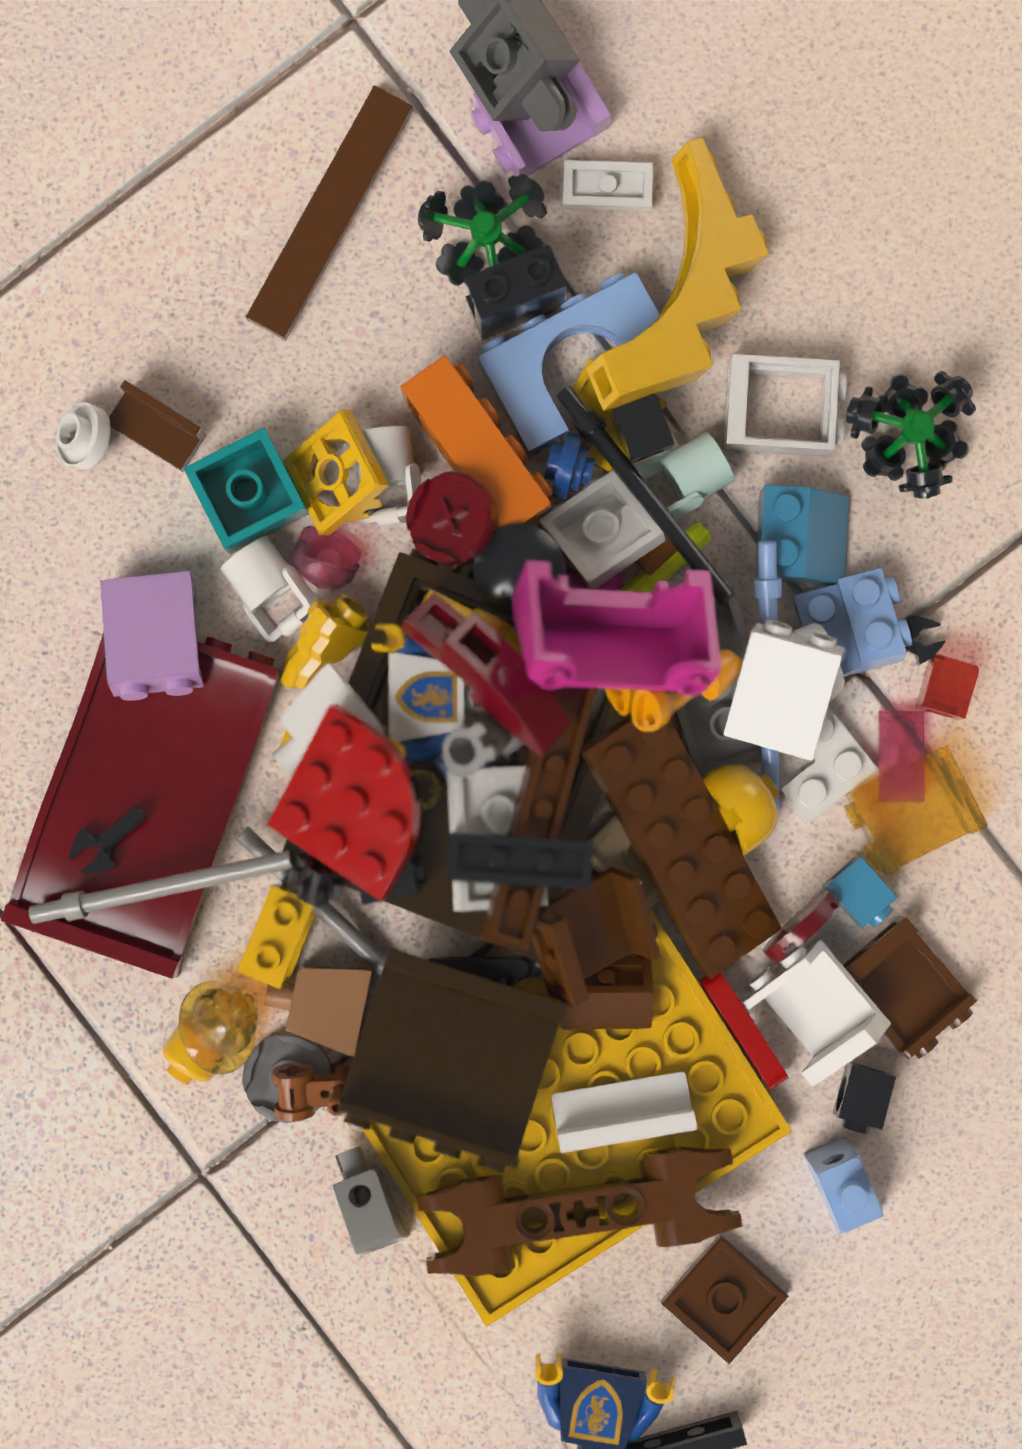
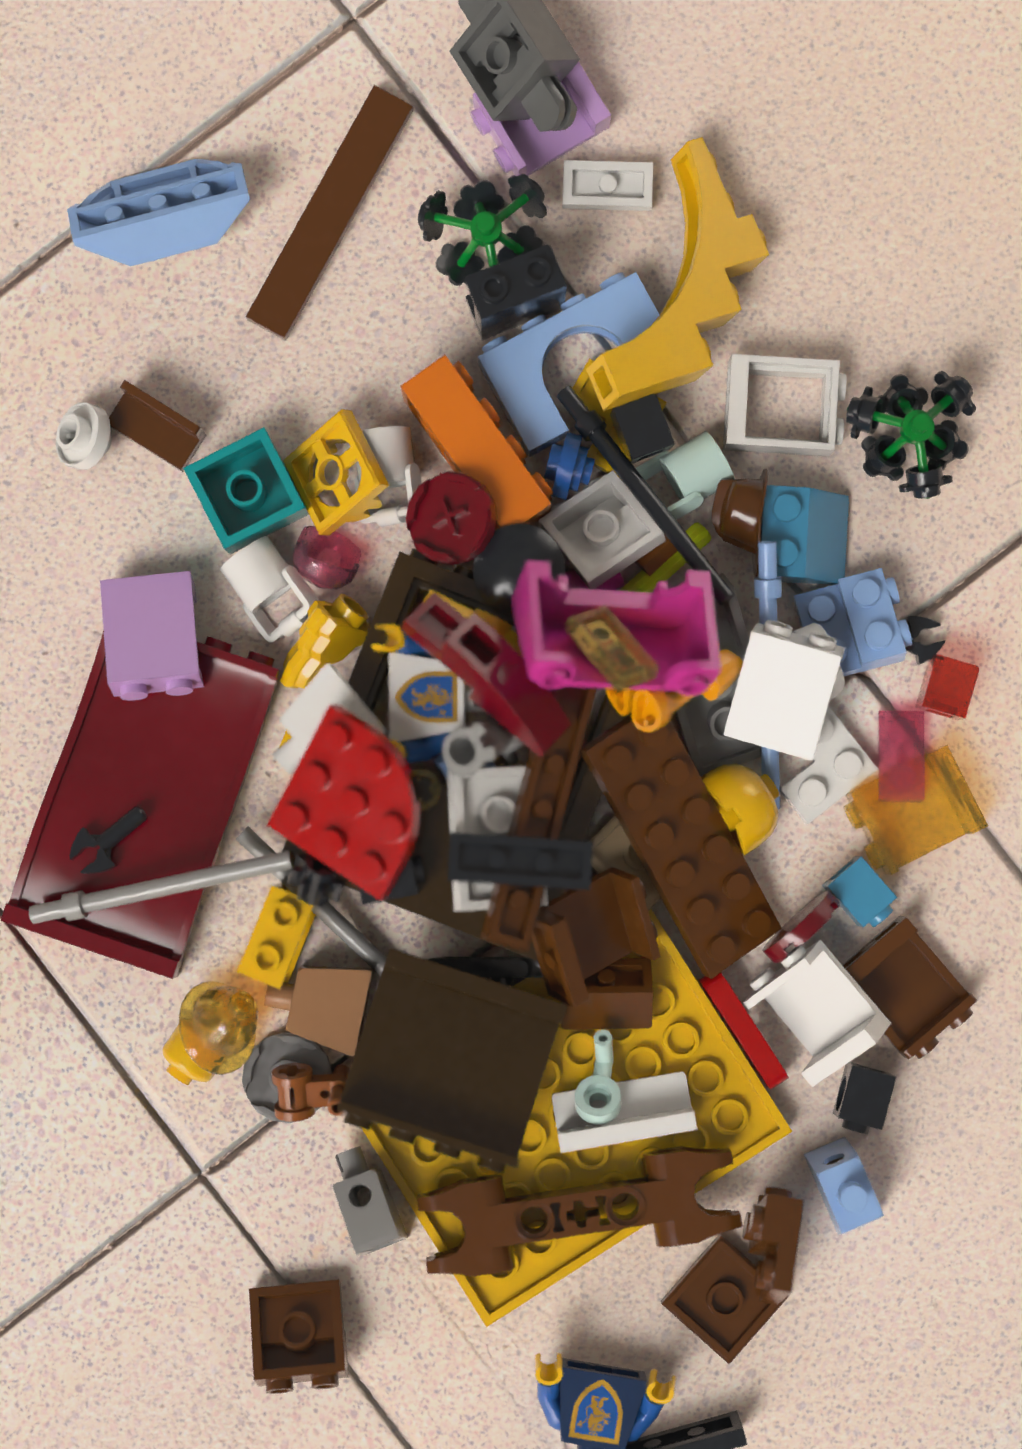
none -> light blue wedge [67,159,250,267]
none -> reddish brown plate [249,1279,349,1394]
none -> clear yellow tile [564,605,659,692]
none -> light aqua plate [575,1030,621,1125]
none -> reddish brown piece [712,469,768,577]
none -> reddish brown plate [742,1187,804,1305]

